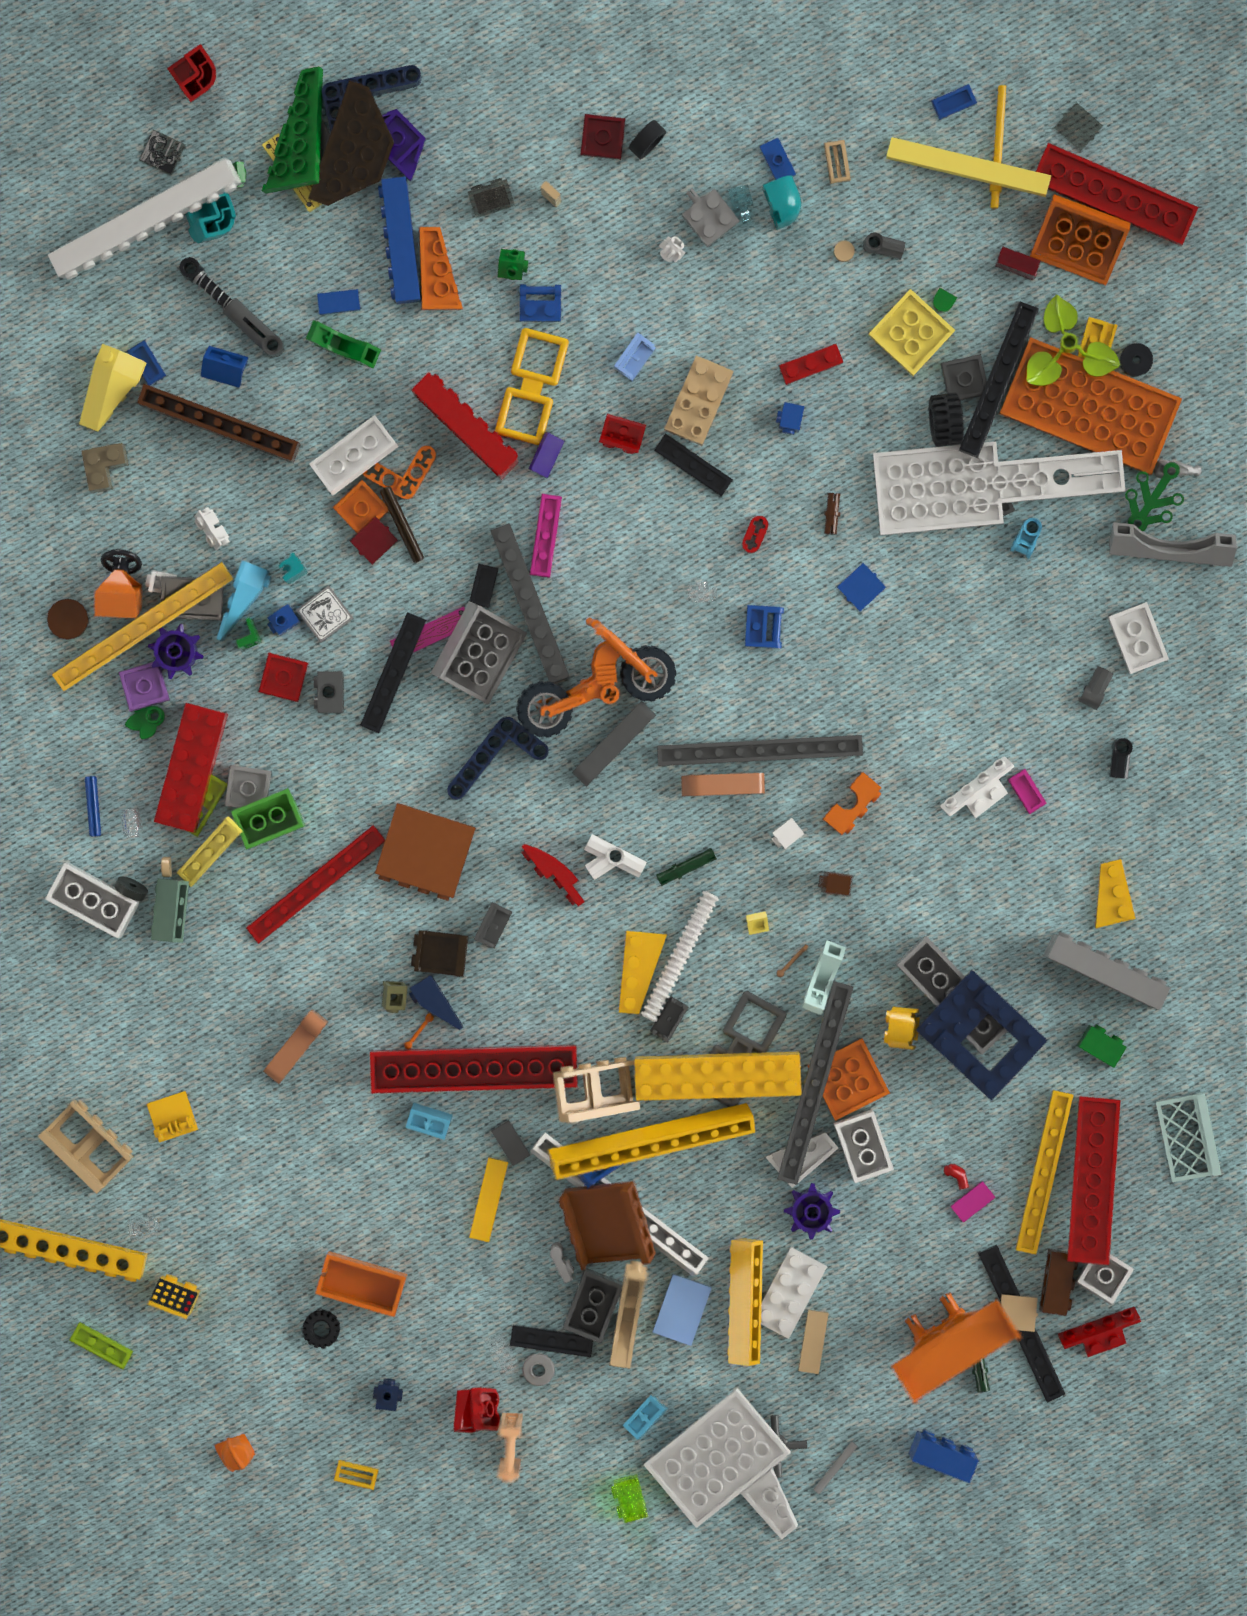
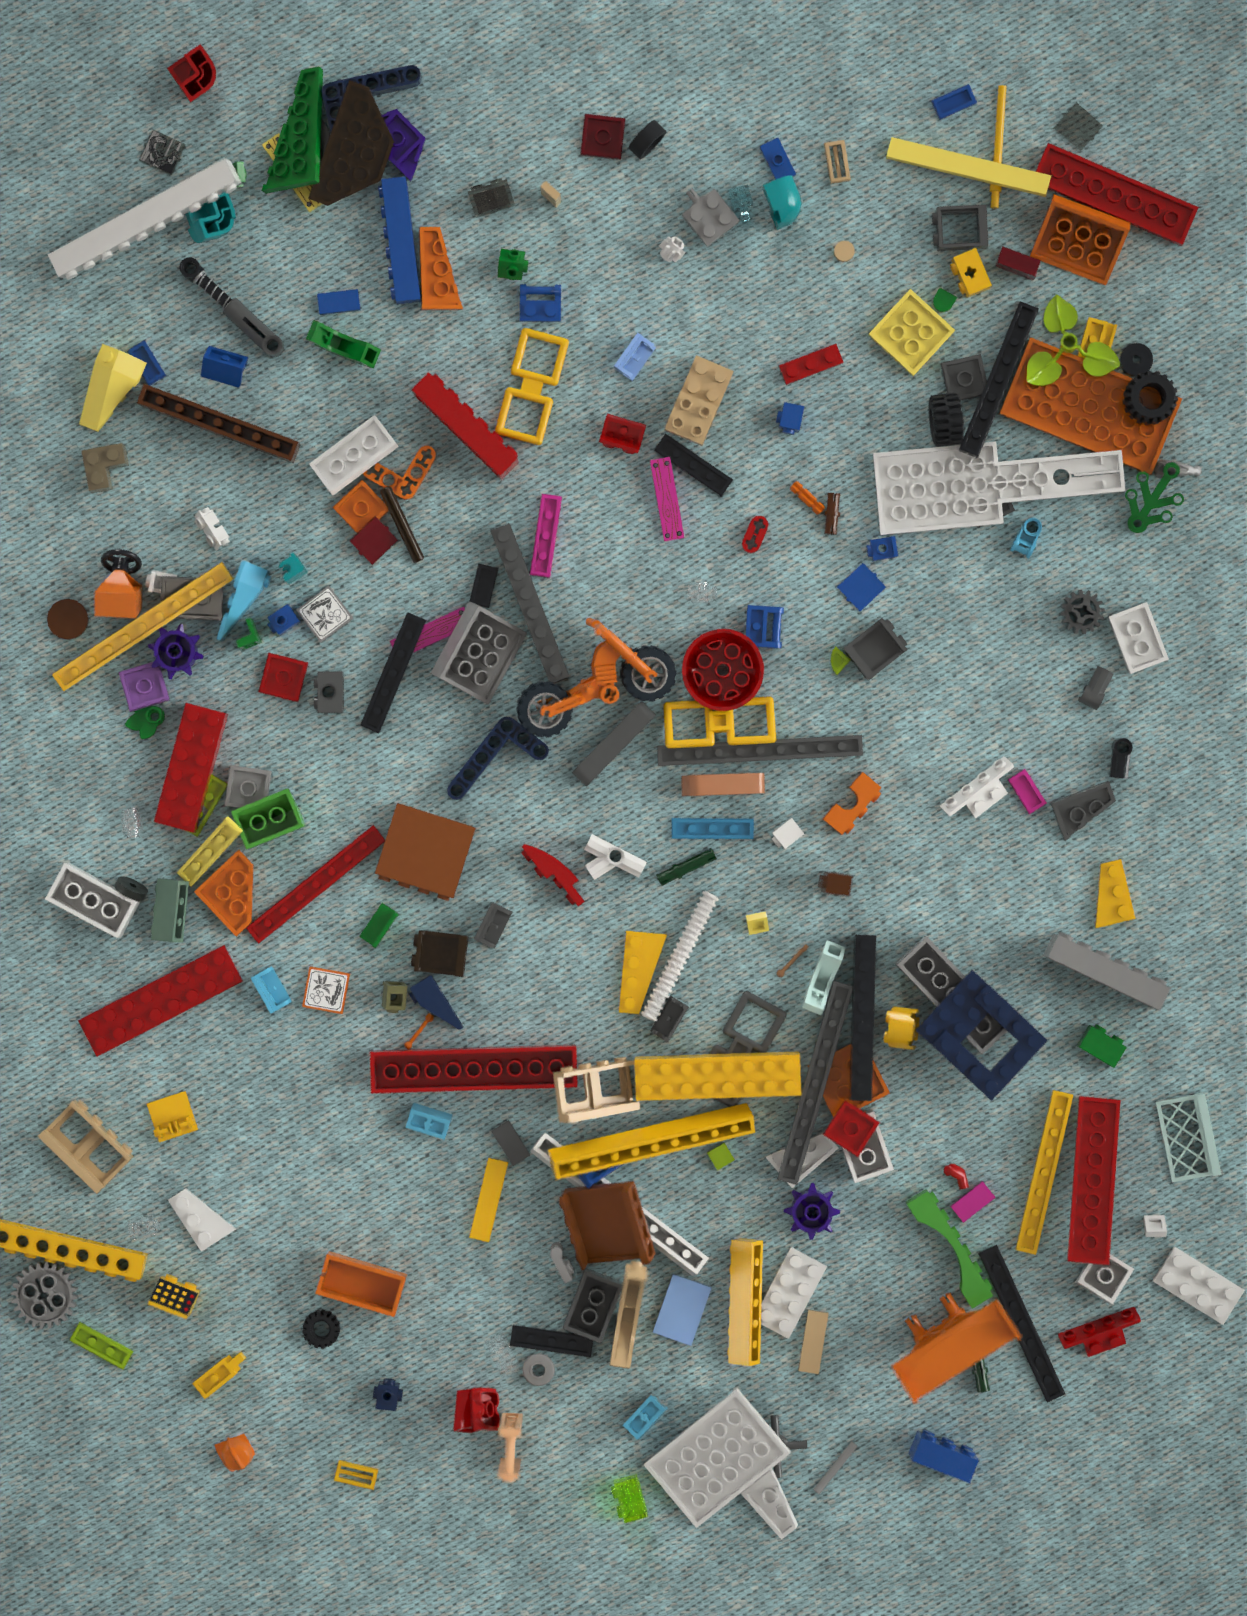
blue axle [85,776,101,837] -> none
tan tile [161,857,172,877] -> none
nougat beam [263,1009,329,1084] -> none
dark purple tile [528,432,565,478] -> none
dark grey piece [863,232,905,260] -> none
tan piece [1000,1294,1038,1332] -> none
reddish brown brick [1039,1249,1078,1316] -> none
light grey arch [1109,522,1237,567] -> none
none -> light grey gear [11,1262,79,1329]
none -> red plate [78,945,243,1057]
none -> white wing [168,1188,236,1252]
none -> yellow hinge [192,1352,246,1399]
none -> orange plate [194,849,254,937]
none -> medium azure hinge [251,966,292,1014]
none -> tile [302,966,350,1014]
none -> green panel [359,903,399,949]
none -> dark pink tile [650,457,684,541]
none -> yellow bar [663,697,776,749]
none -> dark azure tile [672,818,754,839]
none -> red brick [682,629,764,711]
none -> lime tile [707,1142,735,1171]
none -> orange axle [790,481,825,515]
none -> red tile [823,1100,880,1157]
none -> lime tile [830,646,851,675]
none -> dark grey panel [842,618,907,681]
none -> black brick [849,935,876,1101]
none -> blue brick [866,536,898,561]
none -> bright green arch [906,1189,993,1309]
none -> dark grey window [932,204,988,251]
none -> yellow brick [950,248,992,298]
none -> dark grey wing [1050,781,1116,841]
none -> dark grey gear [1059,590,1105,634]
none -> black tyre [1123,371,1178,425]
none -> white plate [1143,1215,1167,1237]
none -> white plate [1153,1246,1245,1325]

